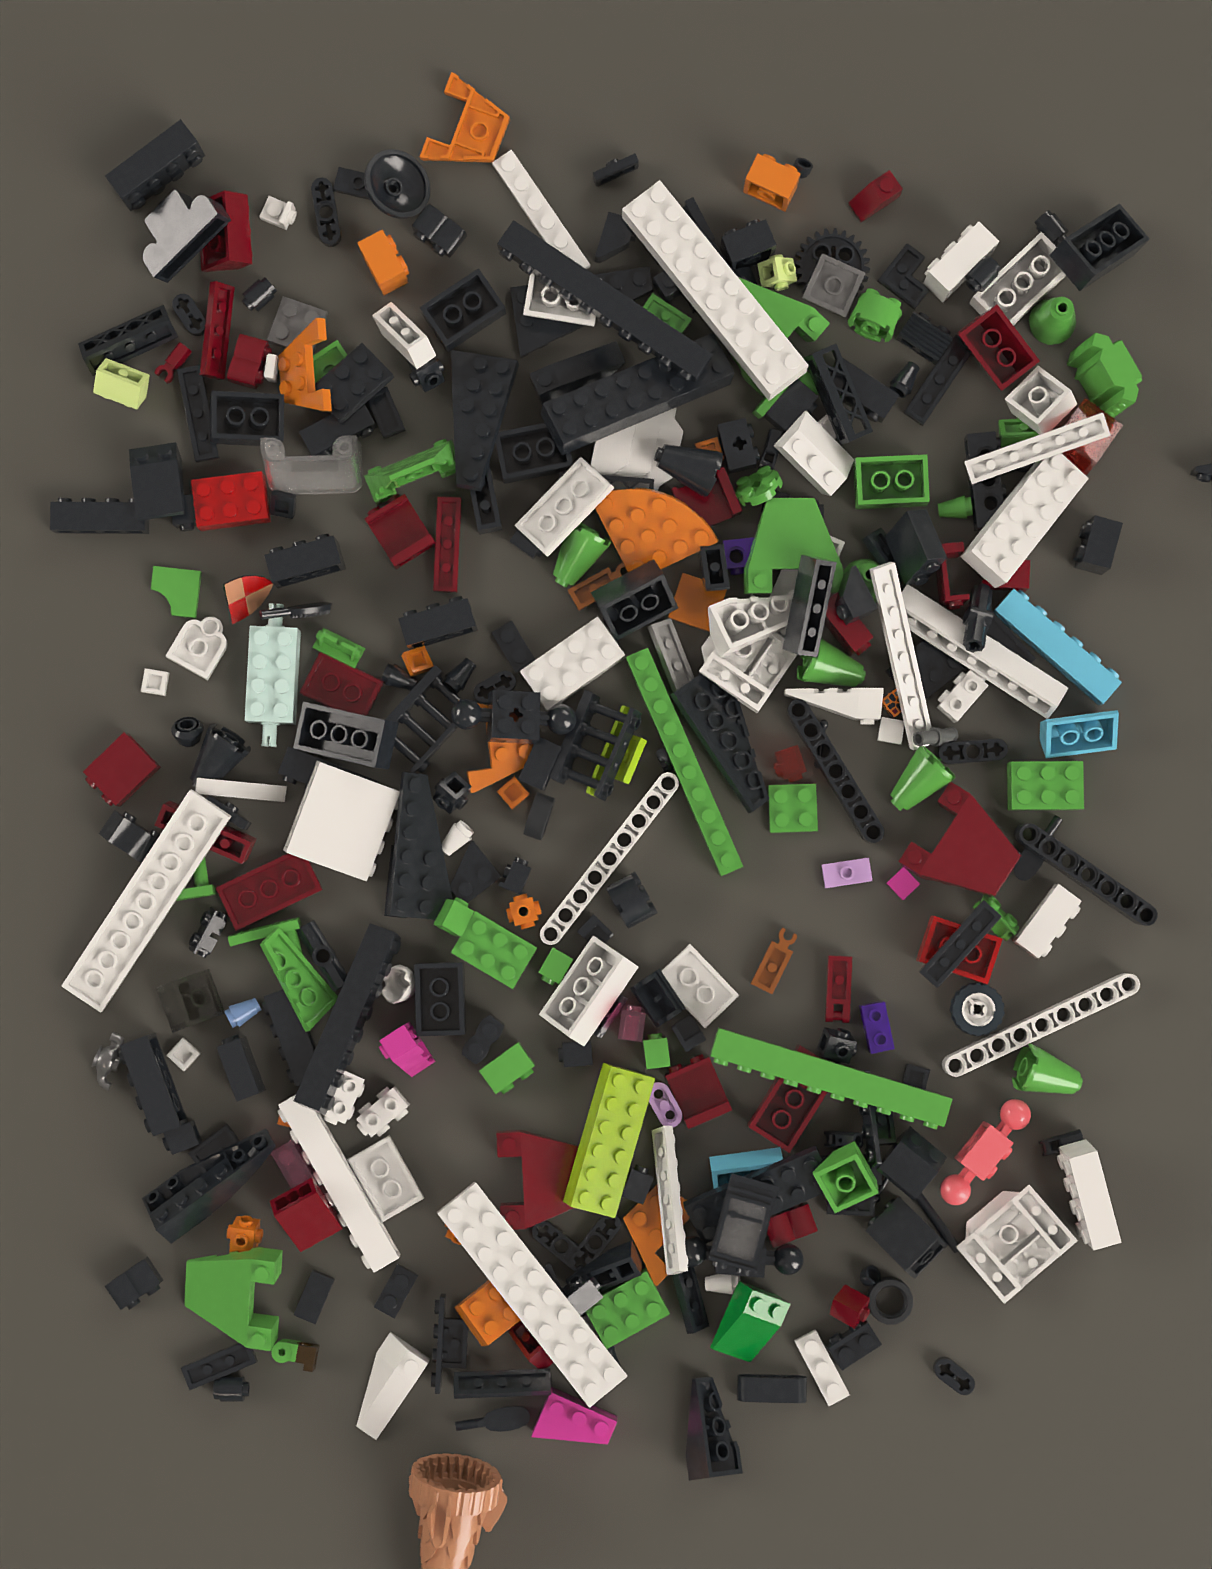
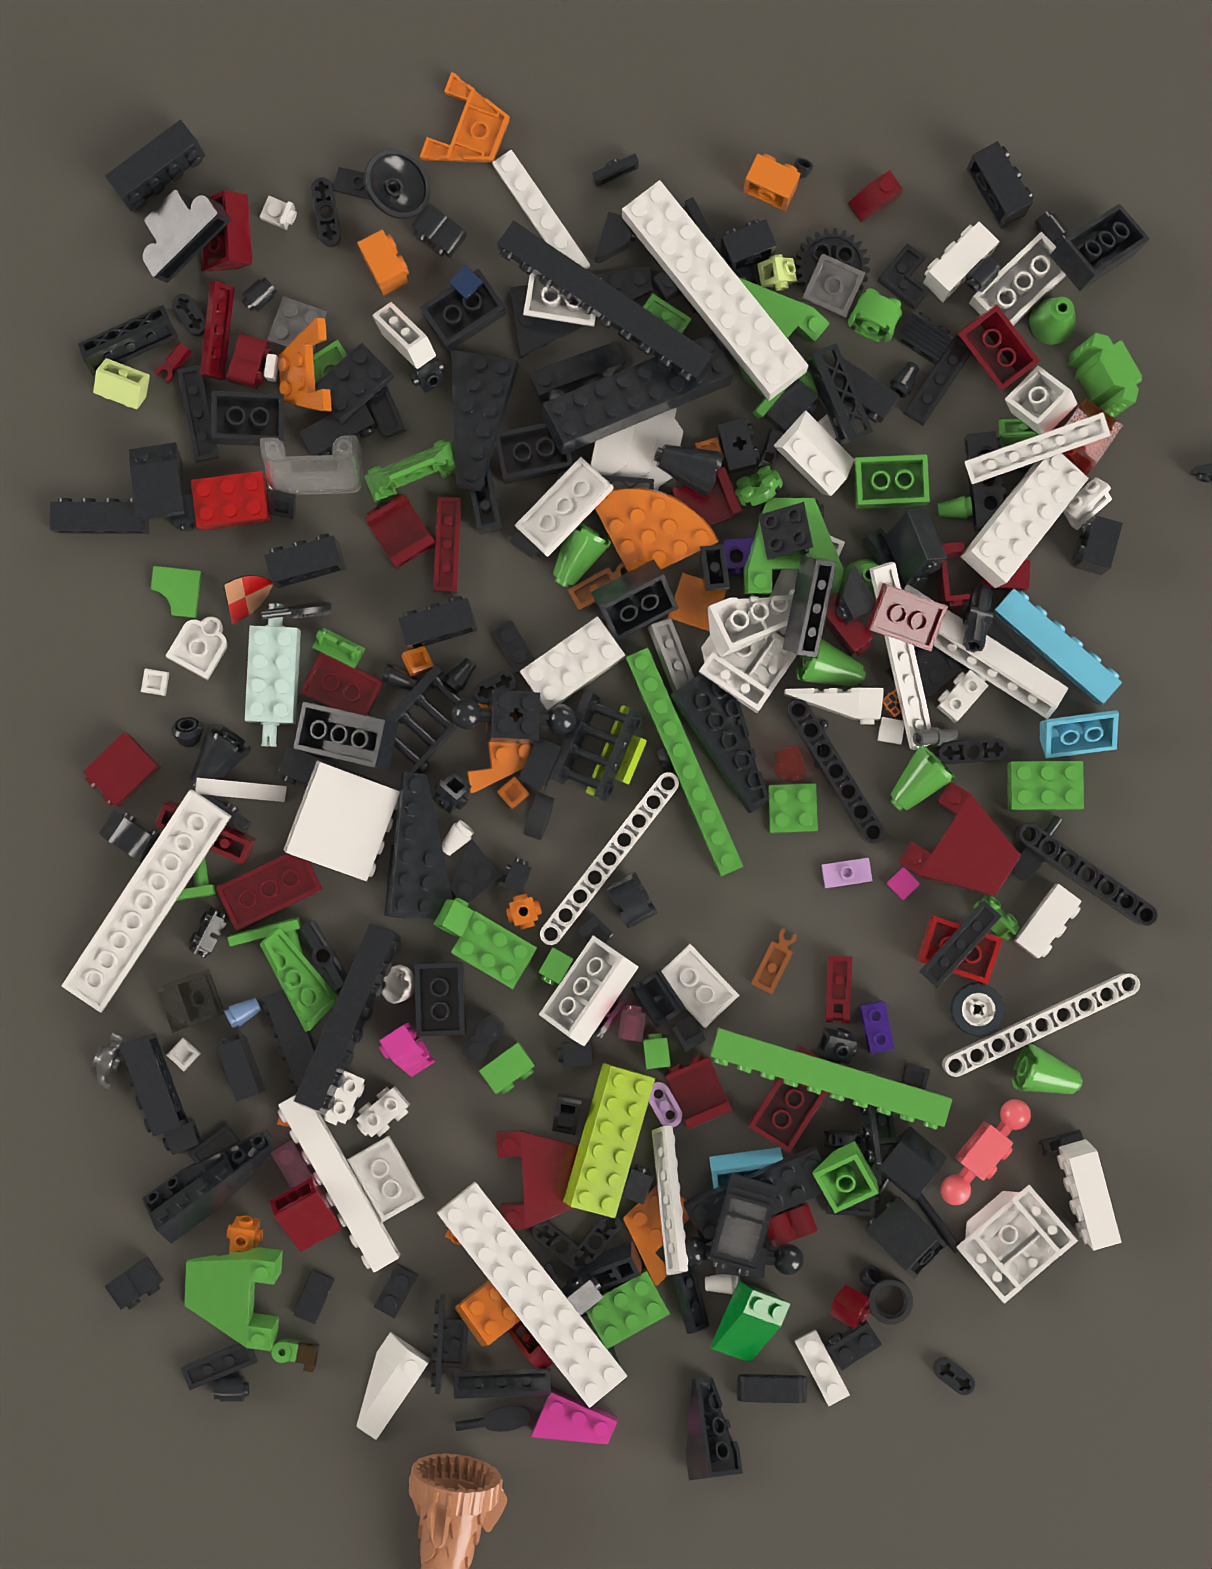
none -> dark blue tile [449,265,483,300]
none -> black slope [552,1094,582,1135]
none -> black hinge [759,502,813,560]
none -> tile [866,583,948,651]
none -> black brick [966,141,1033,229]
none -> white bracket [1063,477,1112,530]

